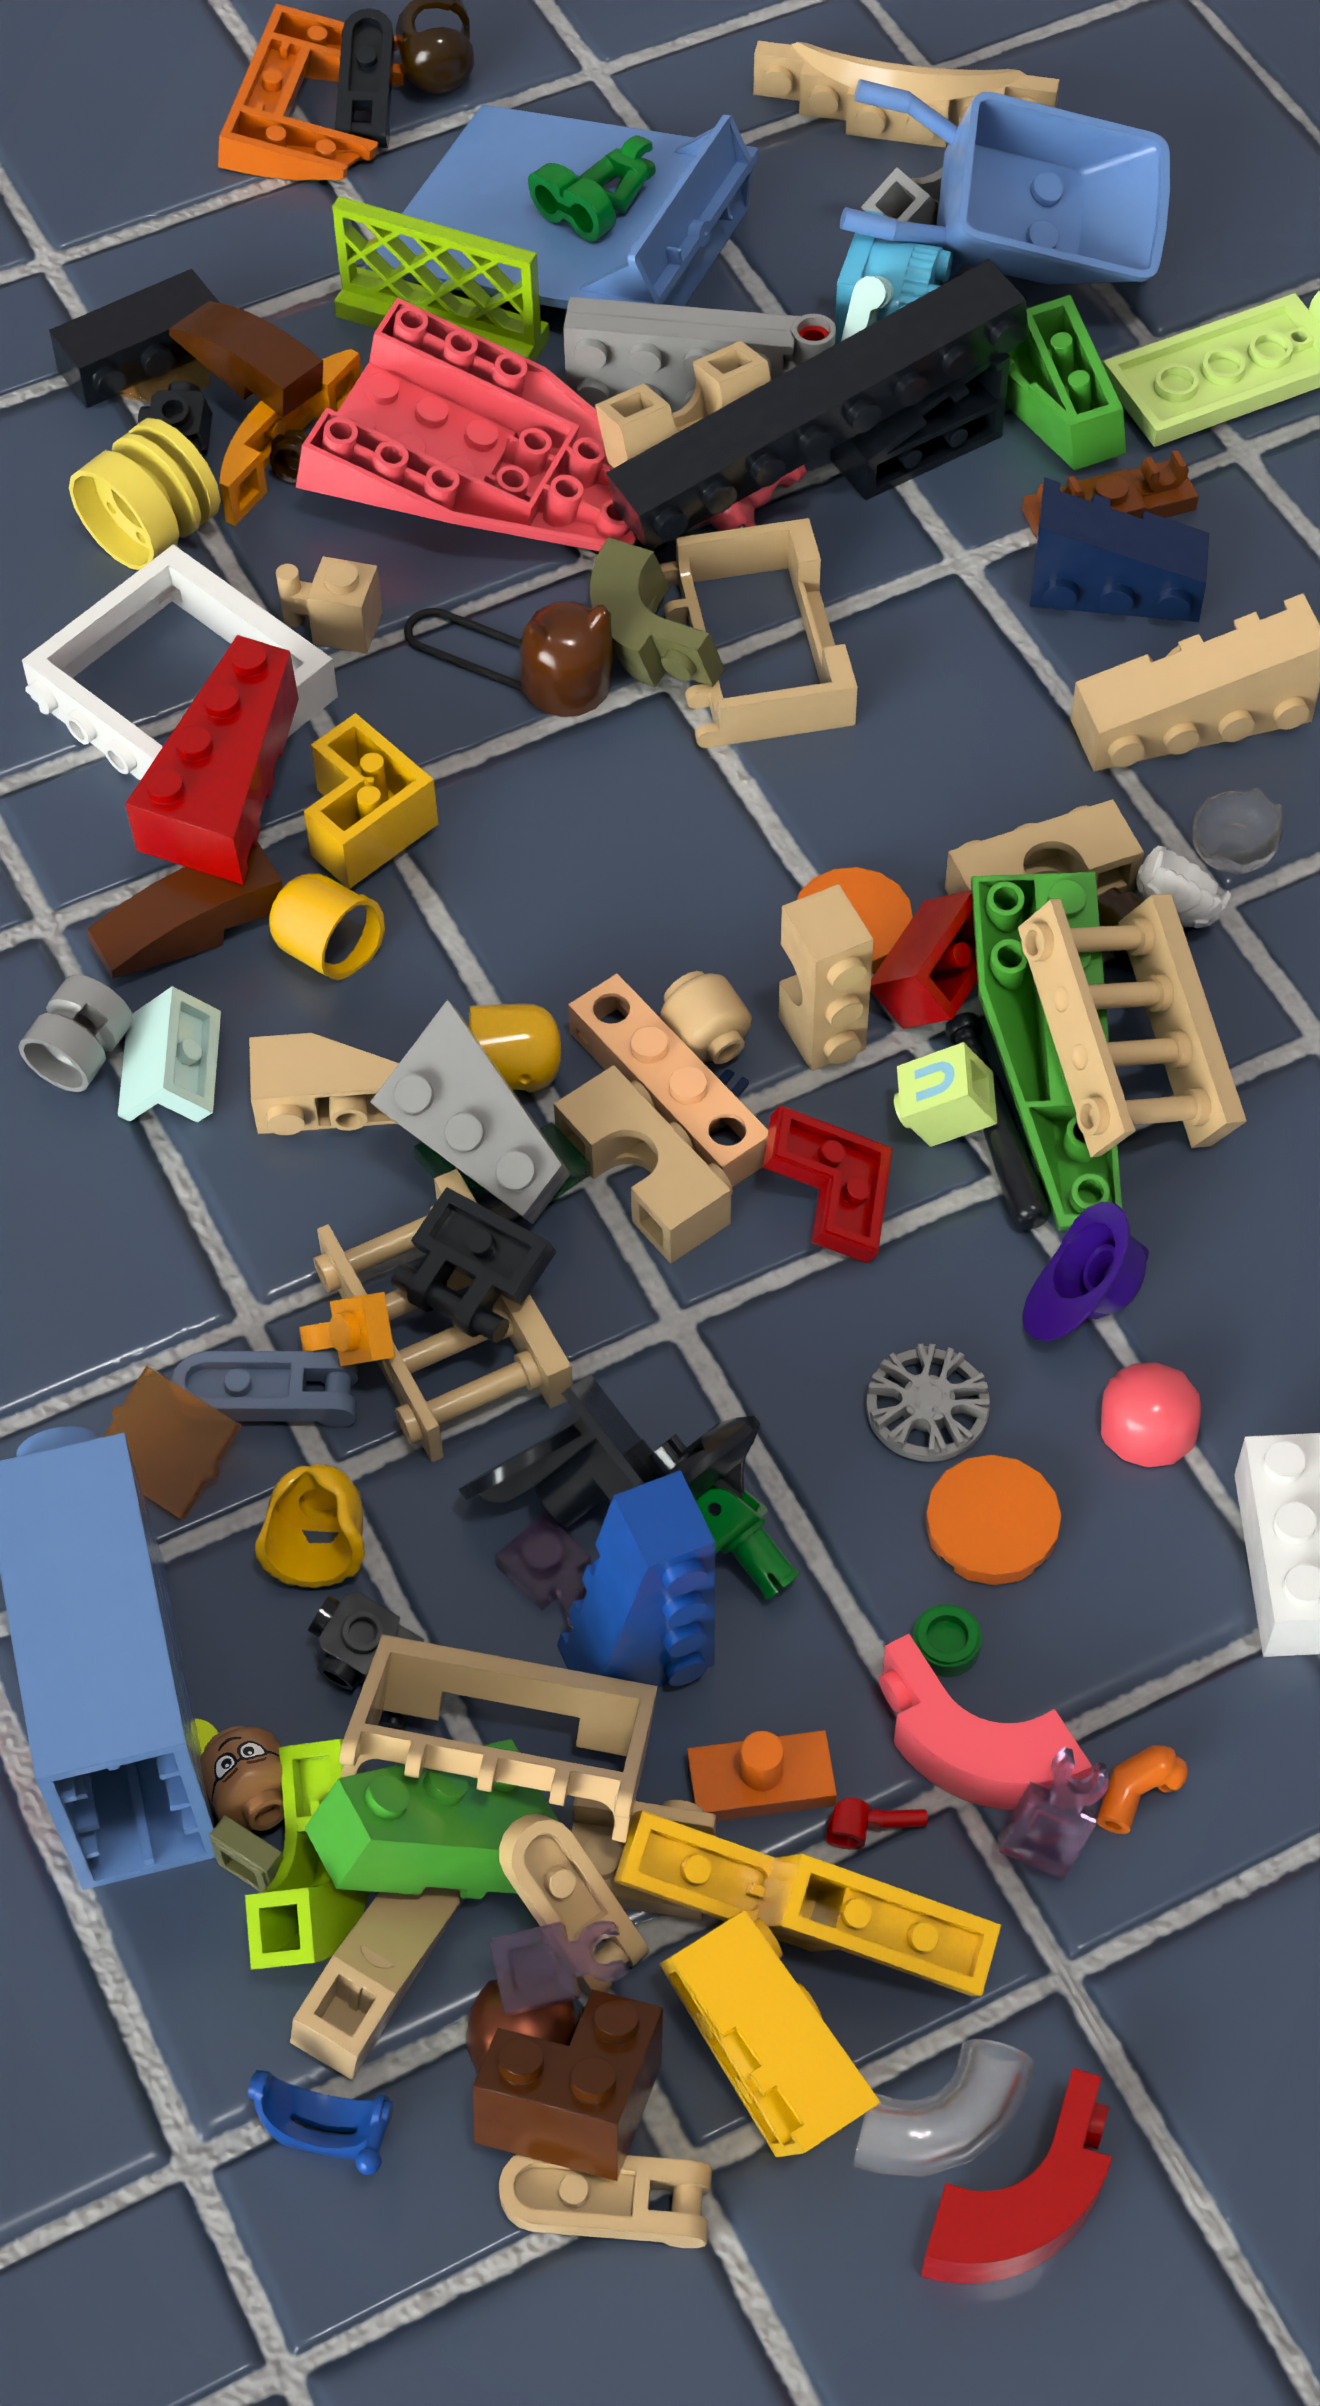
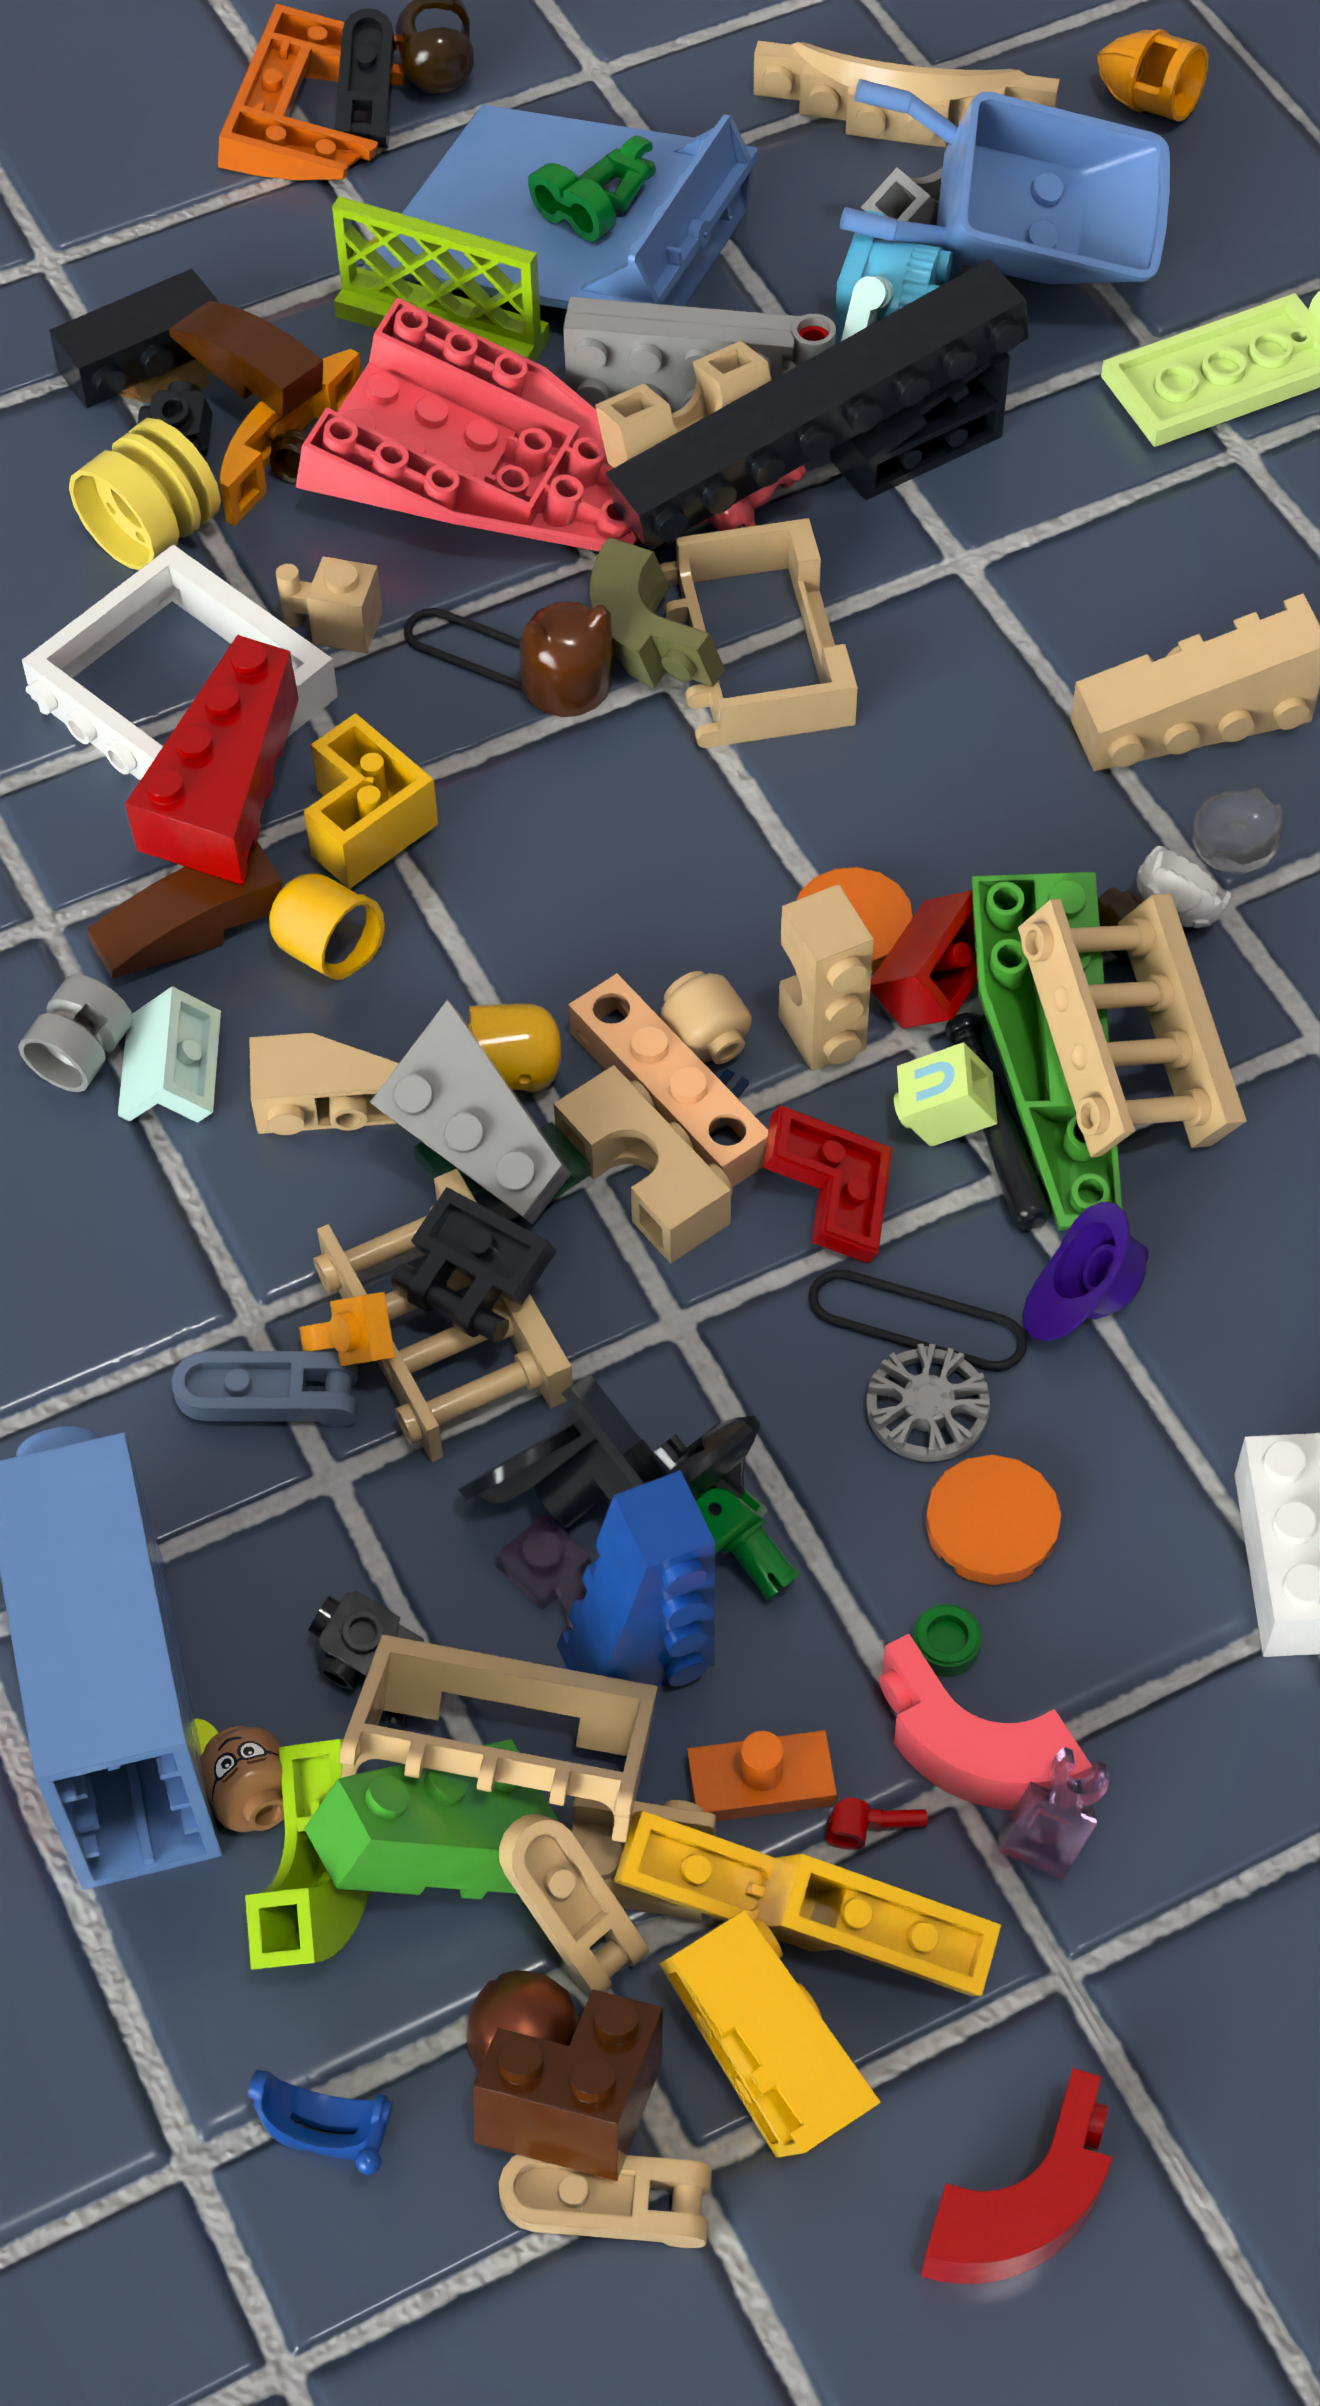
clear orange piece [103,1366,241,1520] -> none
olive tile [209,1815,284,1892] -> none
yellow hair [255,1464,365,1588] -> none
tan slope [290,1887,465,2081] -> none
clear purple plate [489,1921,628,2016] -> none
clear cylinder [853,2039,1034,2177] -> none
tan arch [945,799,1144,898] -> none
bright green wedge [1005,295,1127,471] -> none
dark orange plate [1022,450,1199,539] -> none
dark blue wedge [1030,477,1210,622] -> none
orange arm [1096,1745,1188,1834] -> none
coral hair [1101,1362,1201,1468] -> none
none -> black piece [808,1269,1027,1371]
none -> light orange helmet [1097,29,1209,122]

